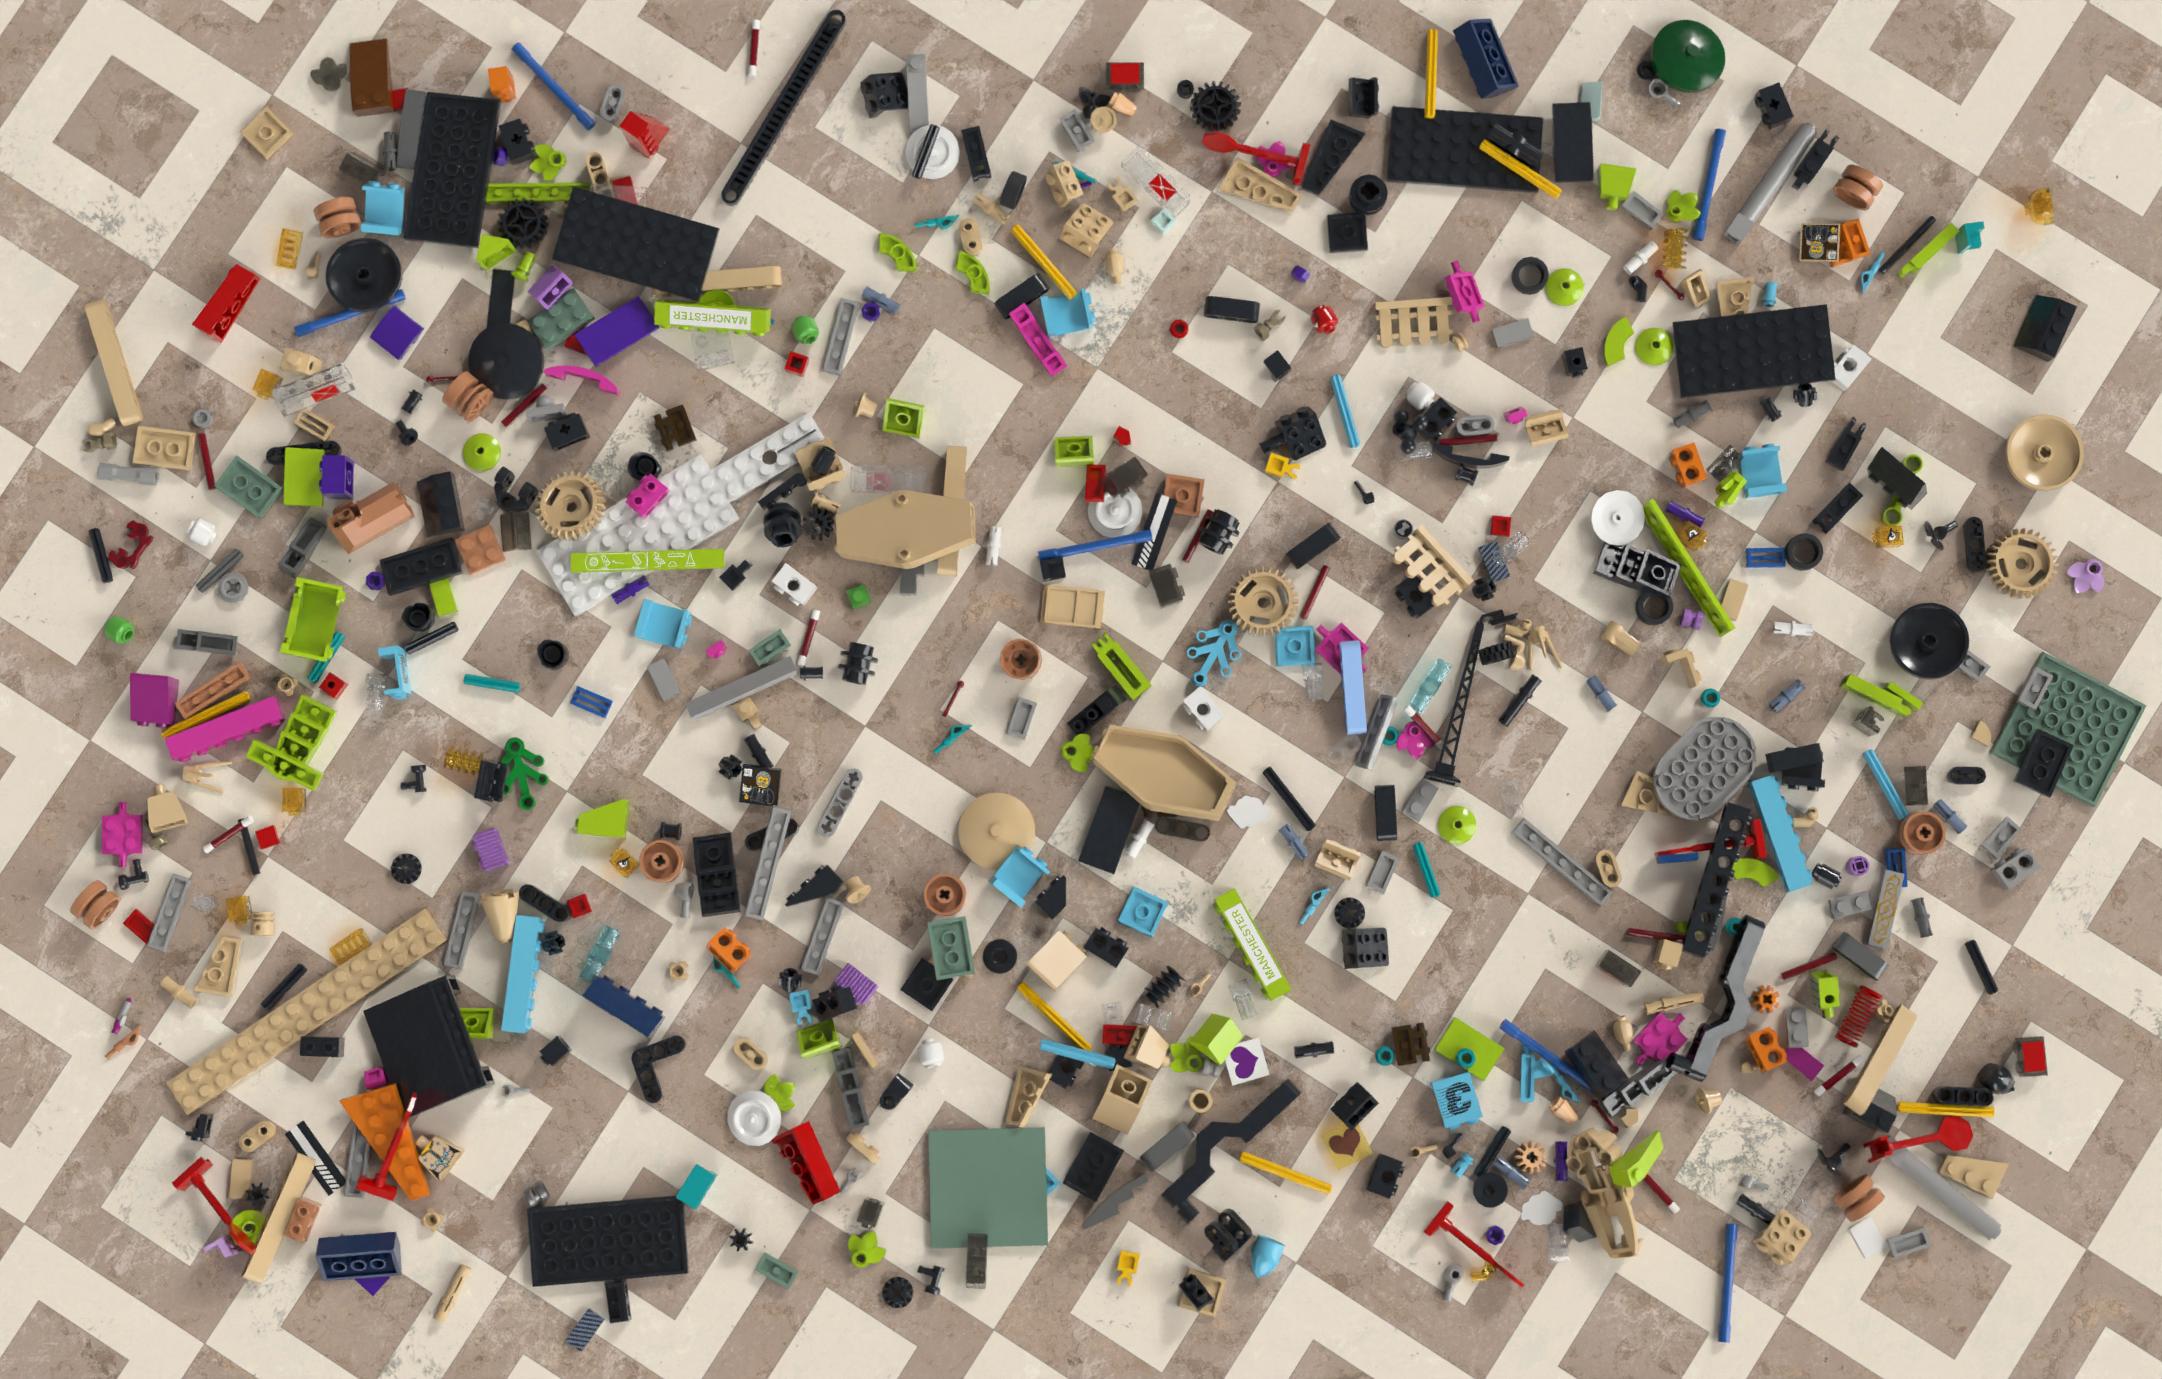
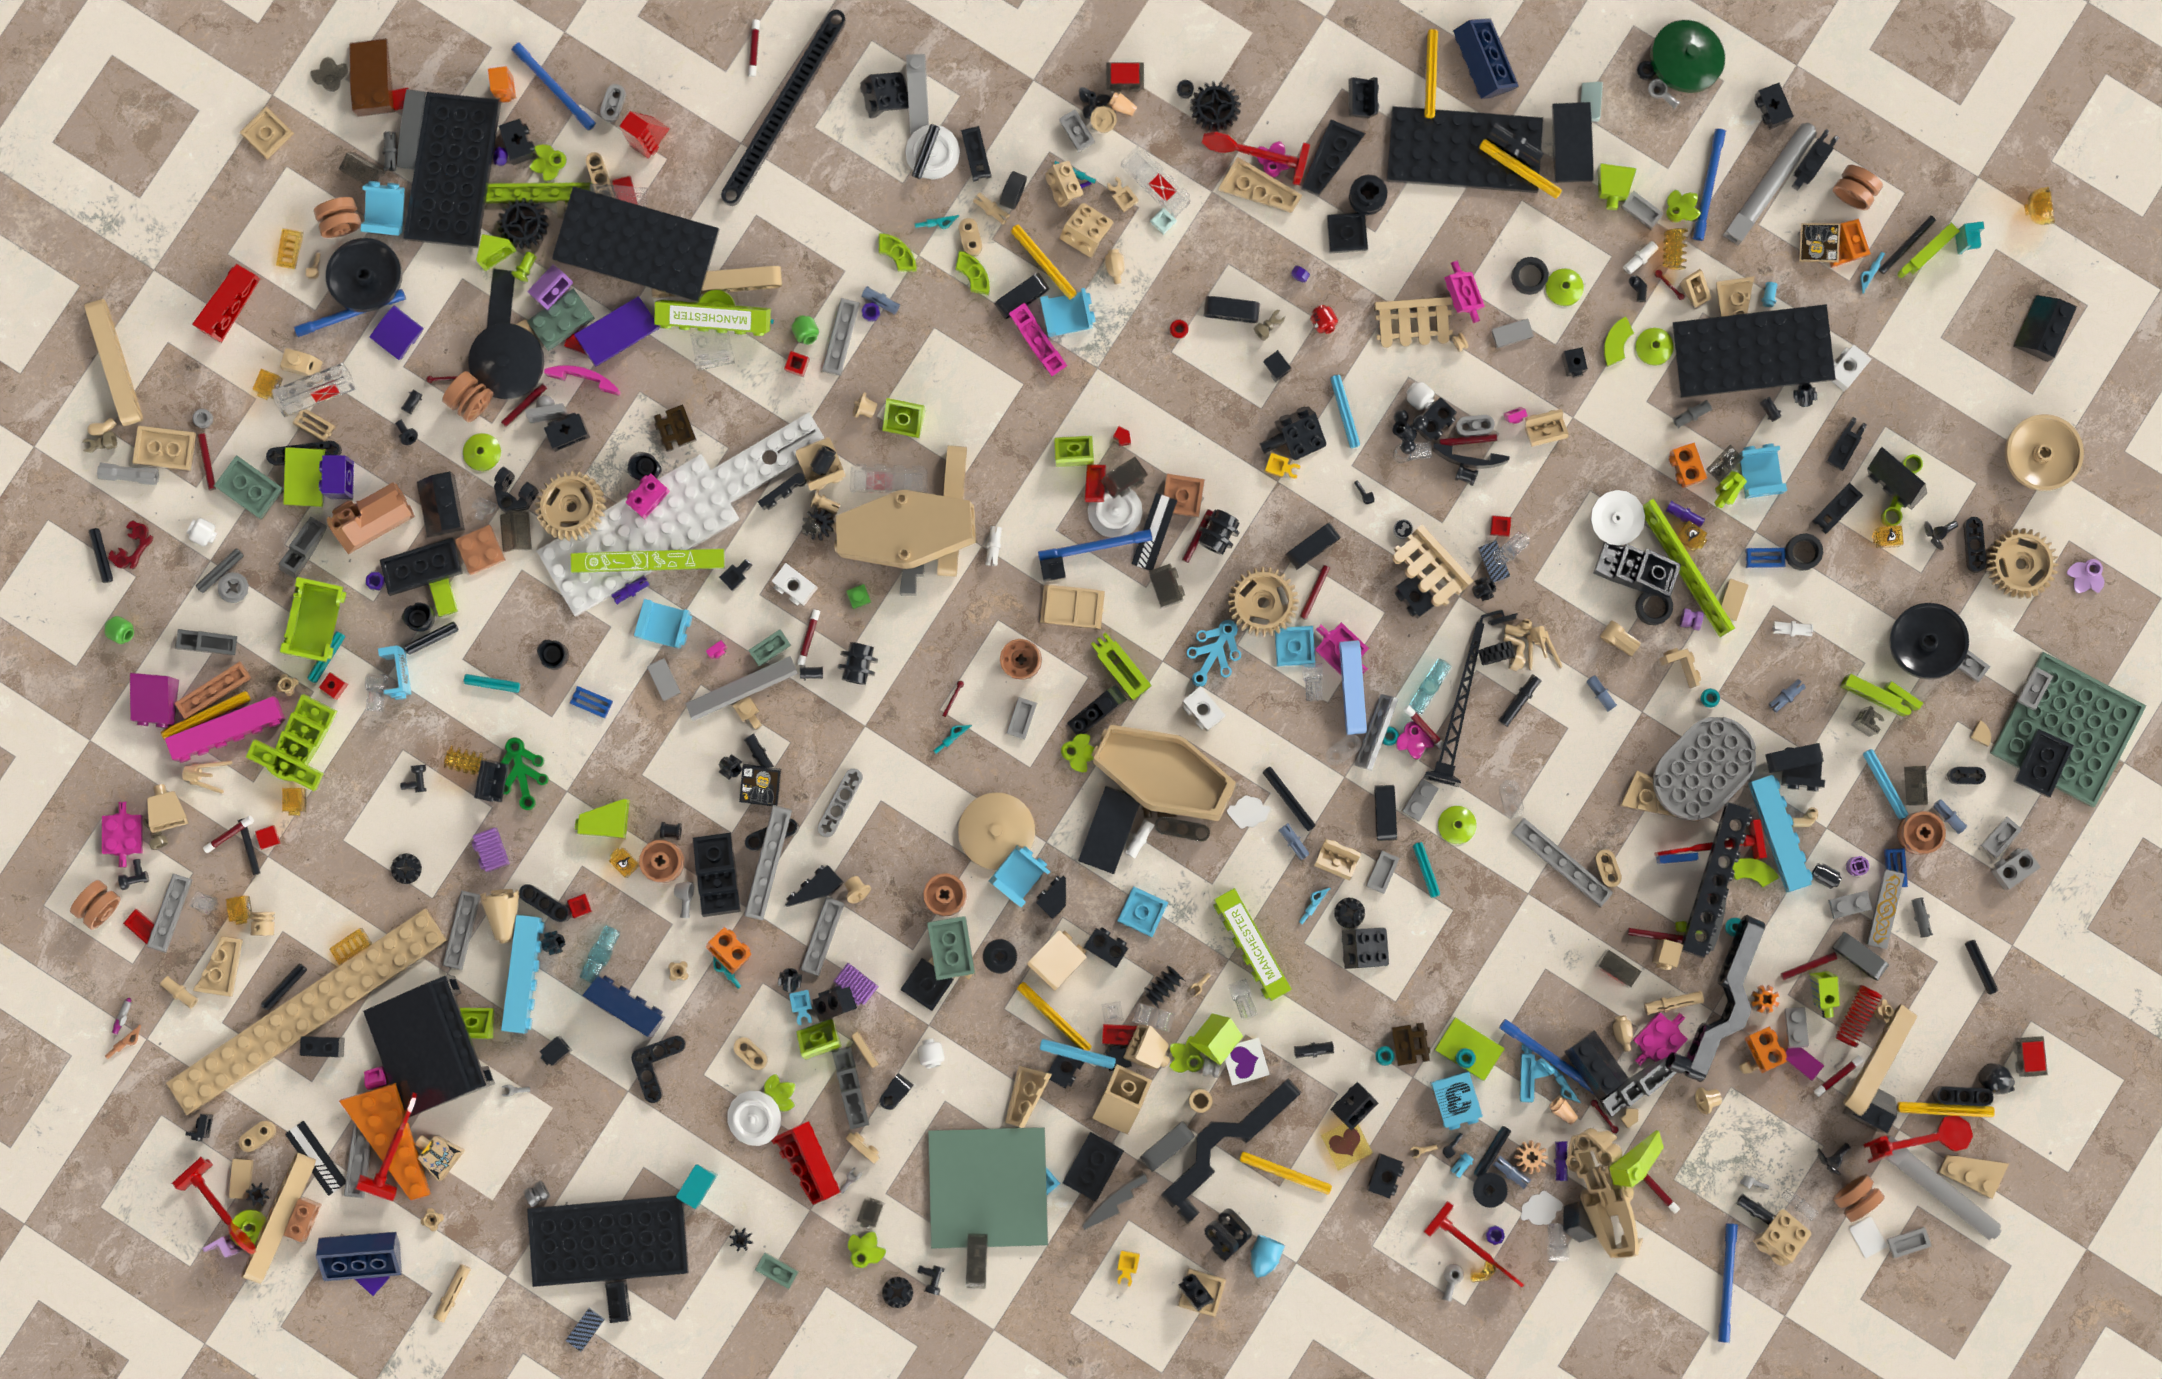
black piece [763,502,802,548] -> none

